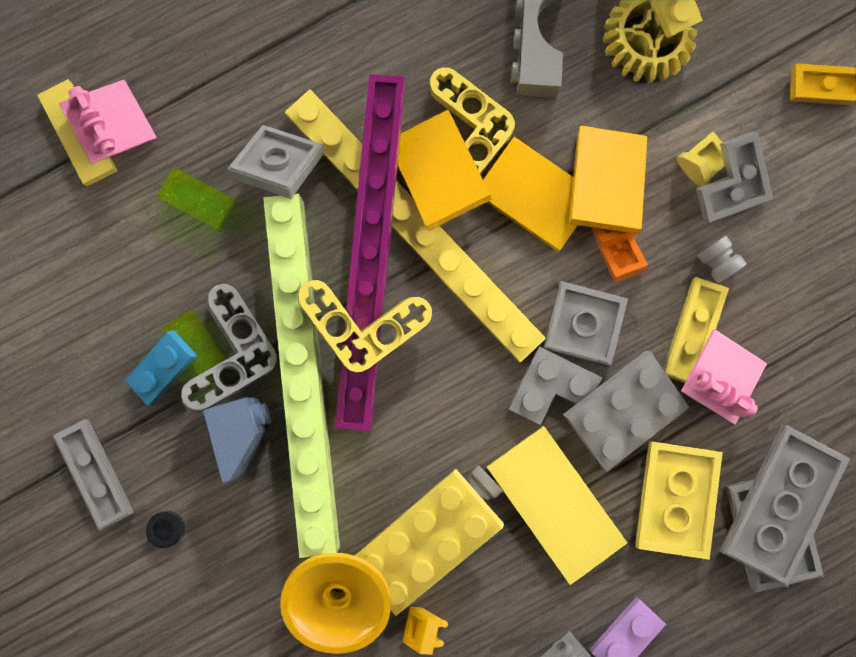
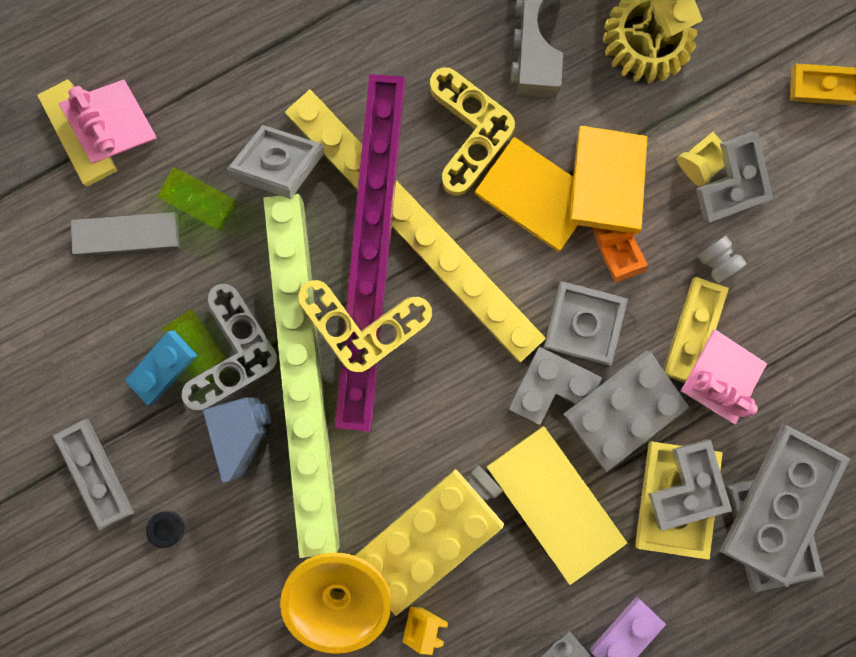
yellow tile [398,109,492,231] -> none
none -> light grey tile [71,212,180,256]
none -> light grey plate [648,439,732,530]

